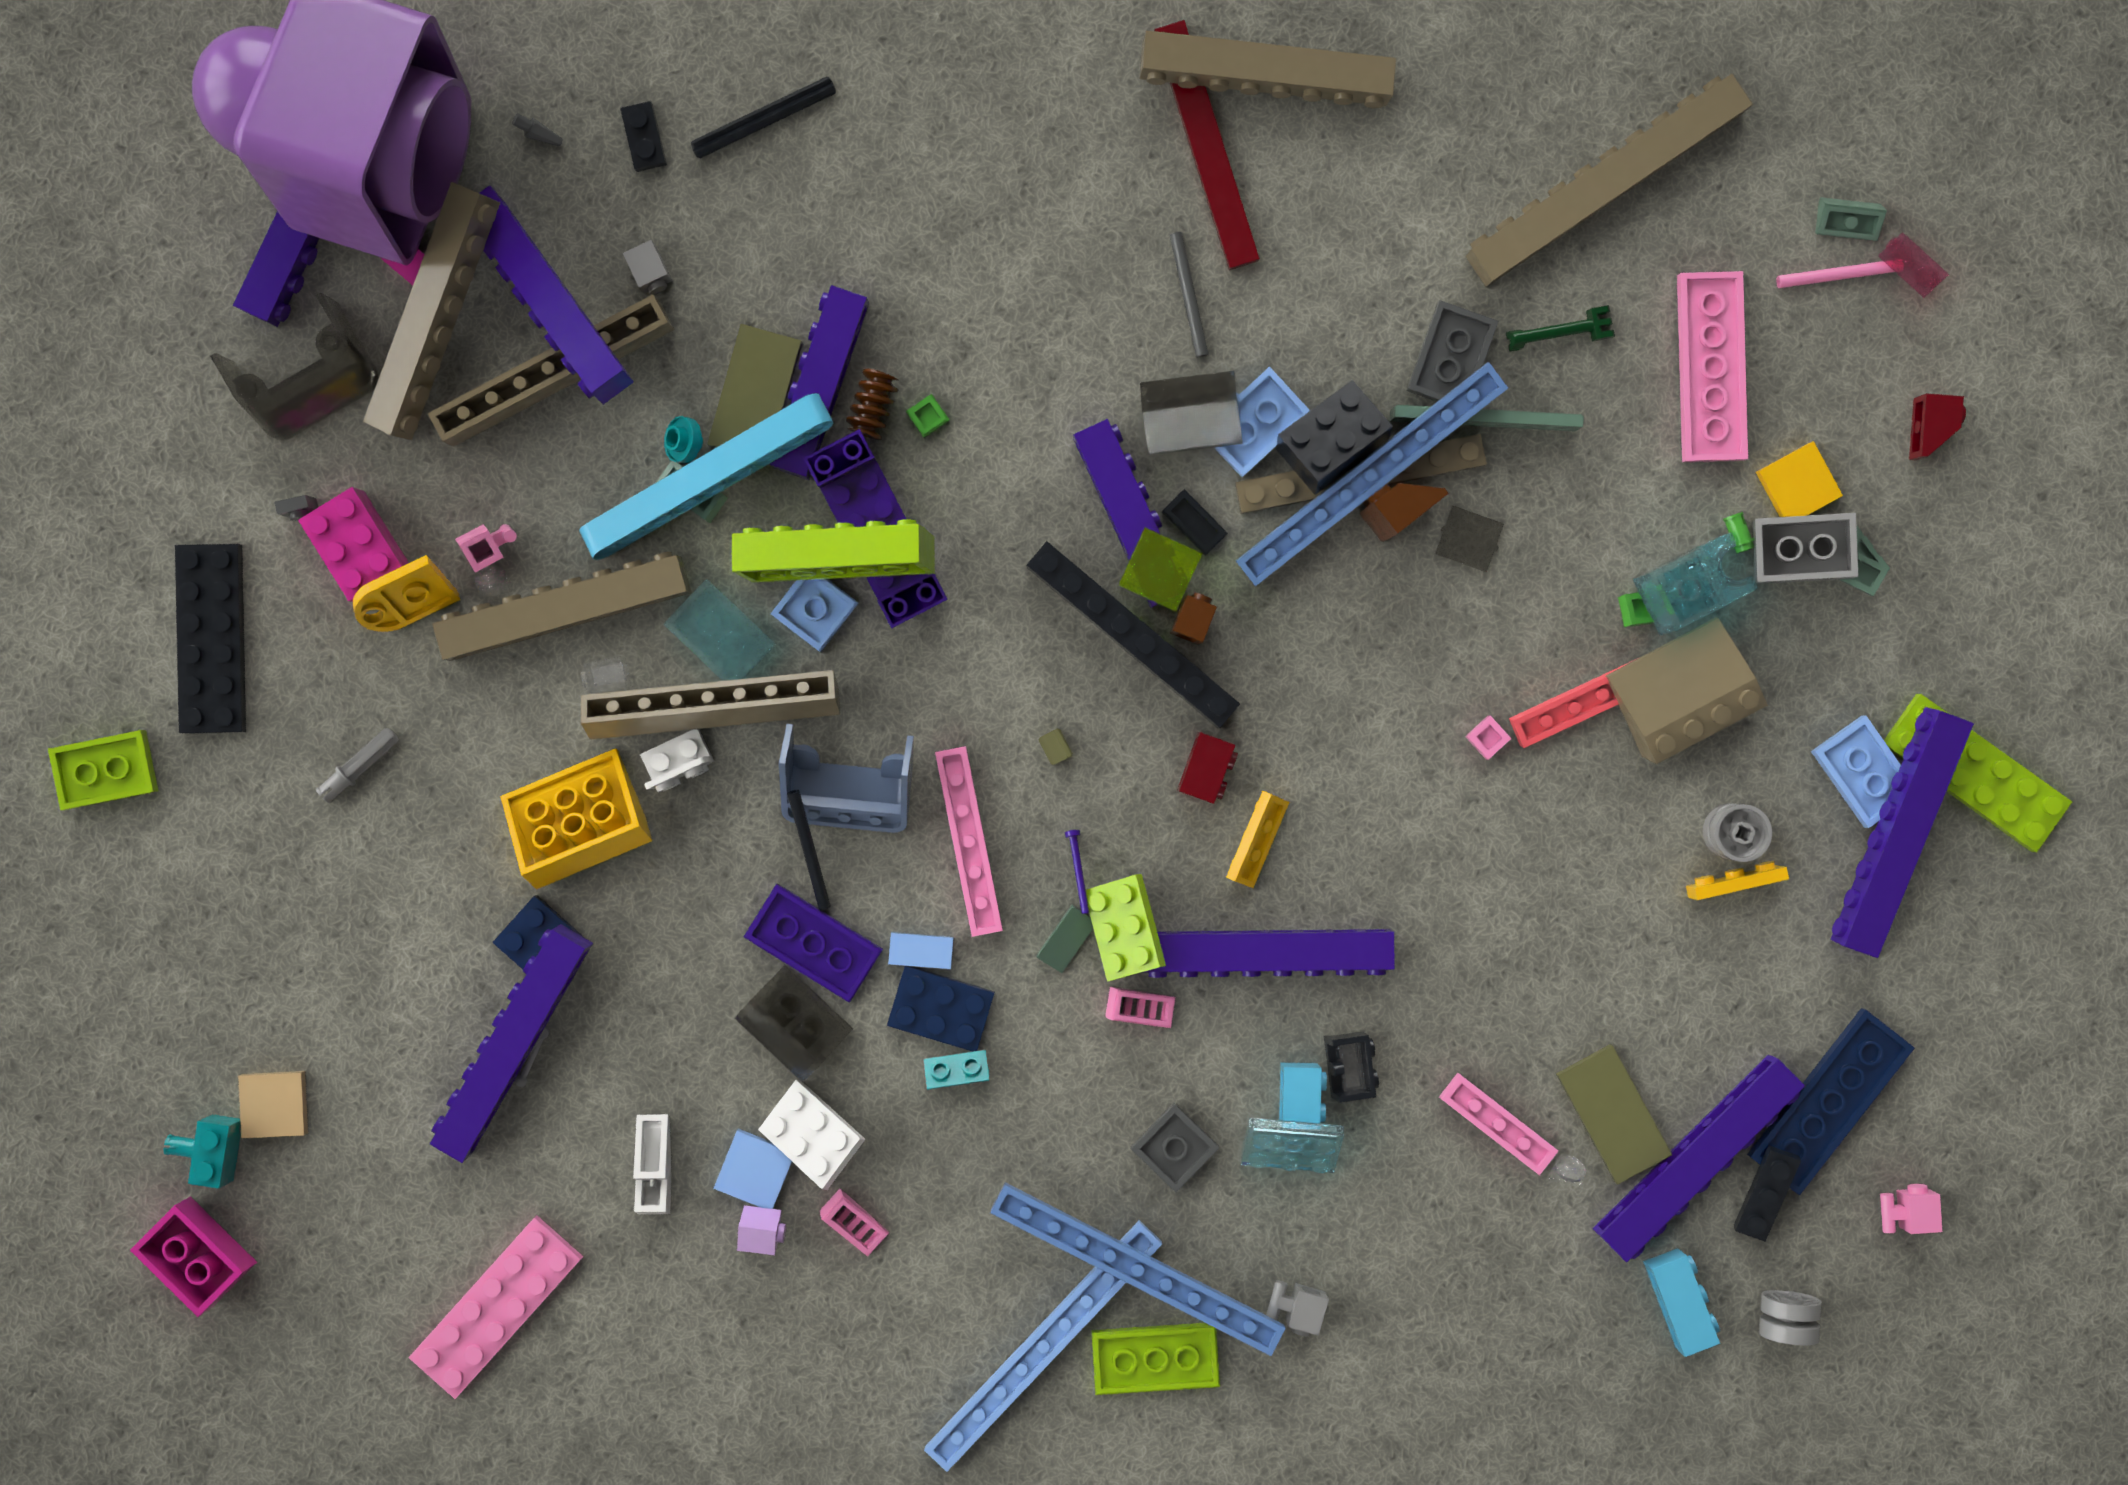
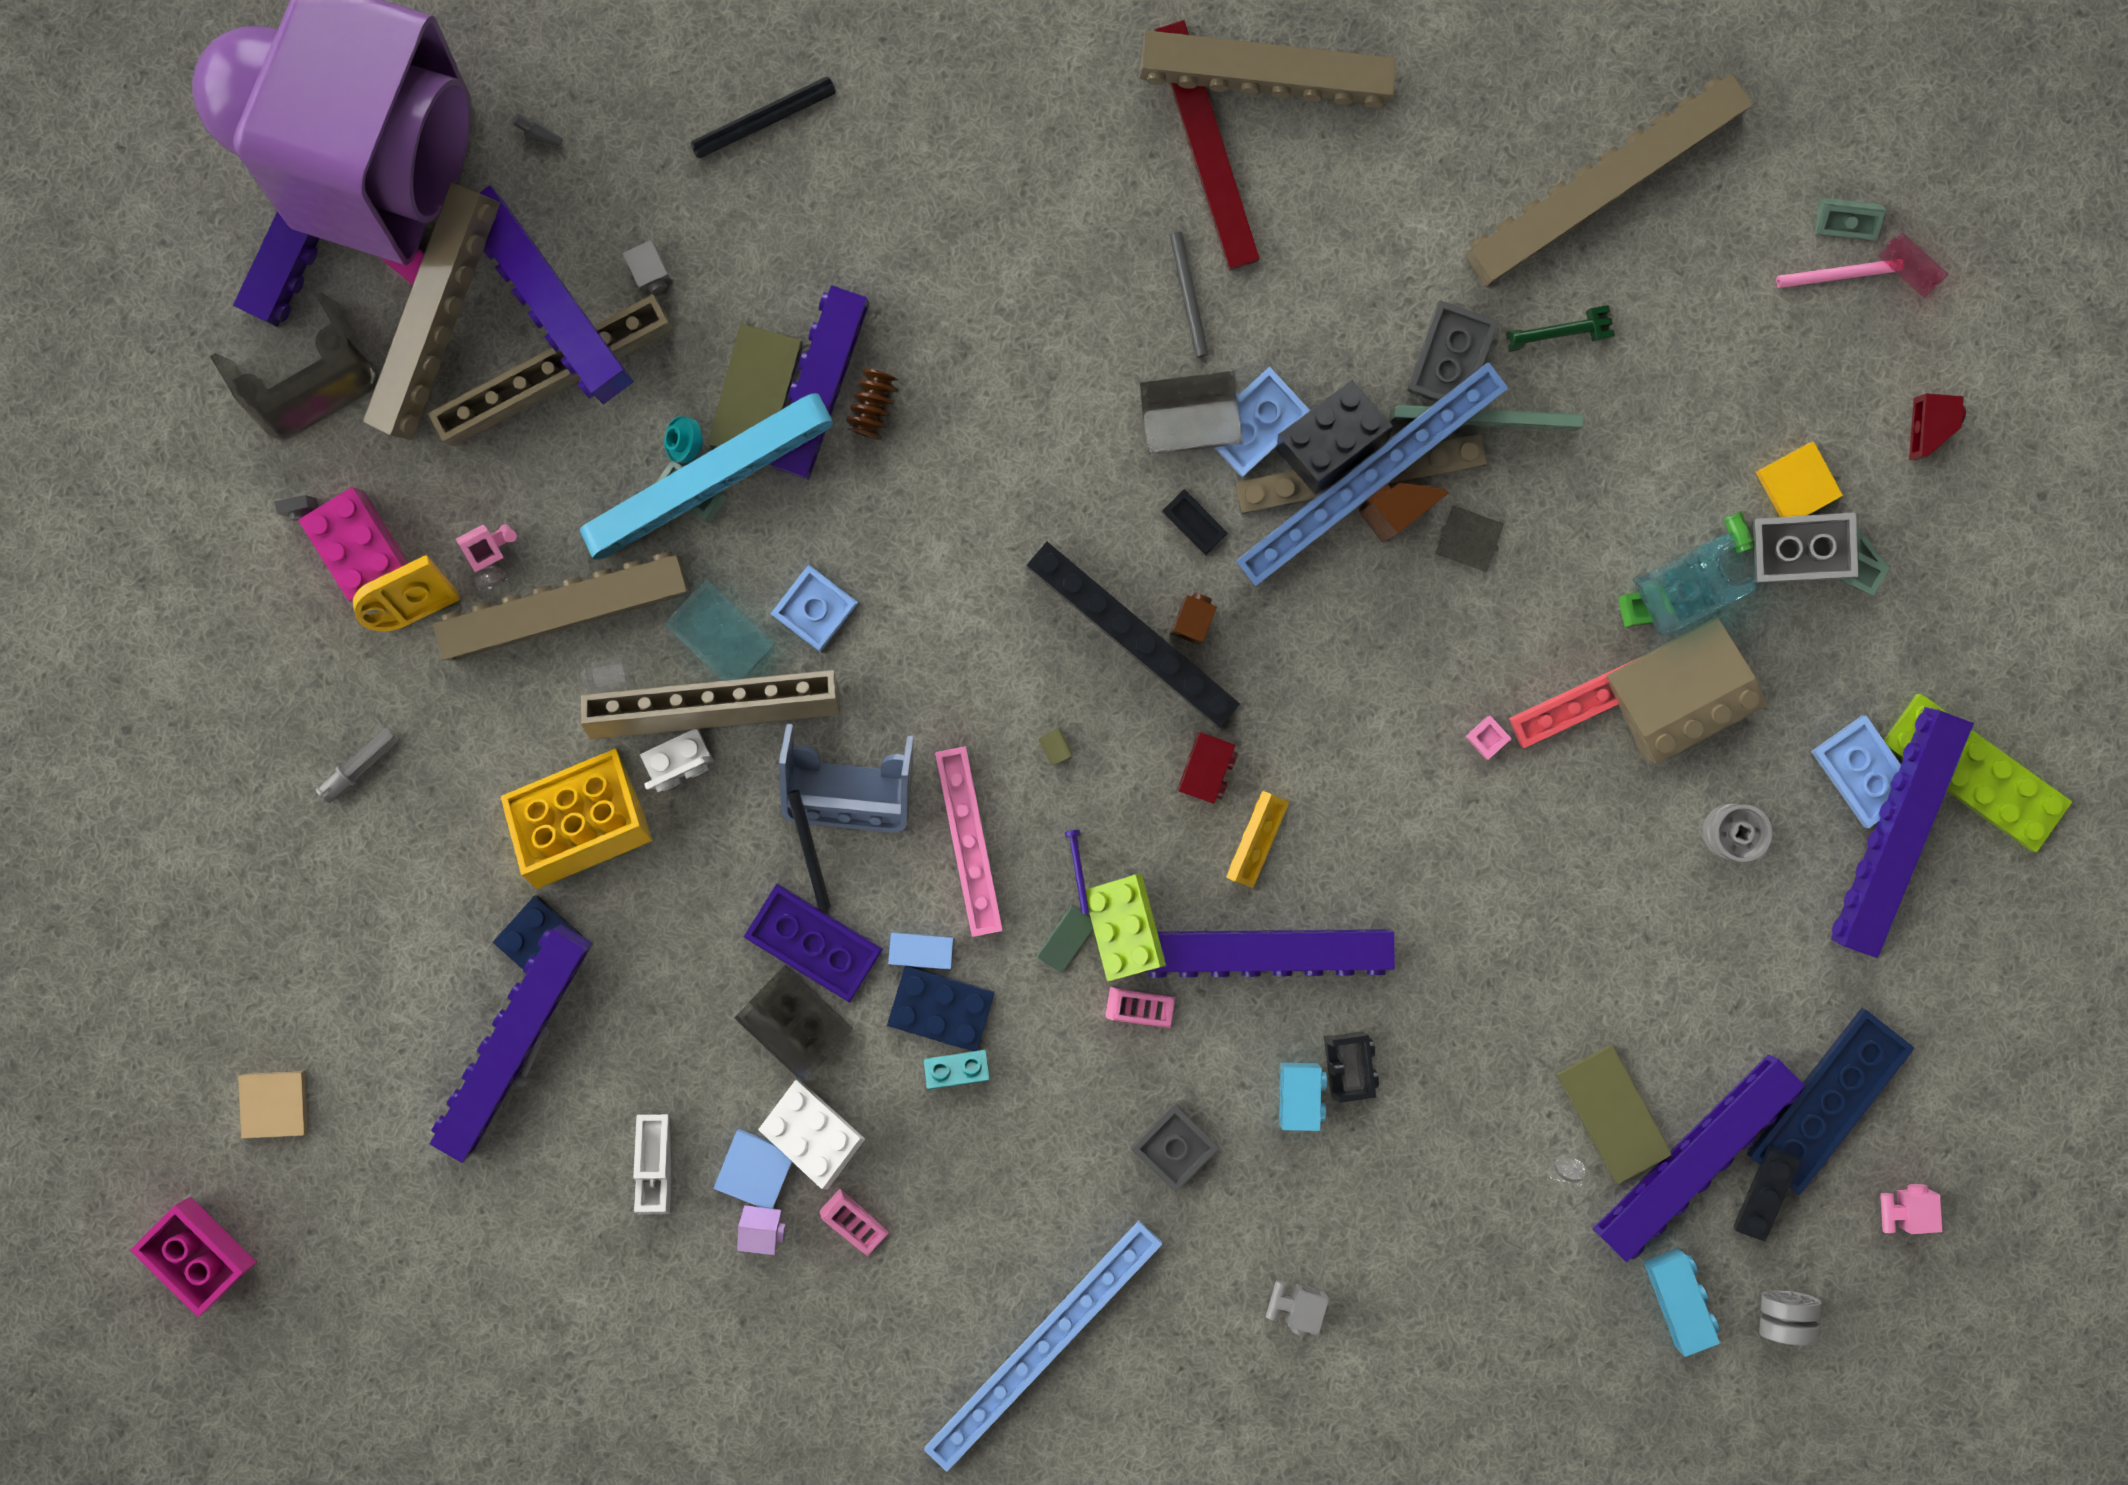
lime plate [48,730,159,811] -> none
teal brick [163,1114,241,1189] -> none
black plate [175,544,246,733] -> none
bright pink plate [409,1215,583,1399] -> none
black plate [620,101,667,172] -> none
lime brick [732,519,935,583] -> none
dark purple slope [803,429,948,629] -> none
bright green tile [906,394,950,438] -> none
medium blue plate [990,1182,1286,1356] -> none
dark purple brick [1073,419,1189,609] -> none
lime tile [1091,1323,1220,1395] -> none
clear neon green tile [1118,527,1202,612] -> none
clear light blue plate [1241,1118,1344,1173] -> none
bright pink plate [1439,1073,1558,1176] -> none
bright pink plate [1677,271,1748,462] -> none
yellow plate [1686,861,1789,900] -> none

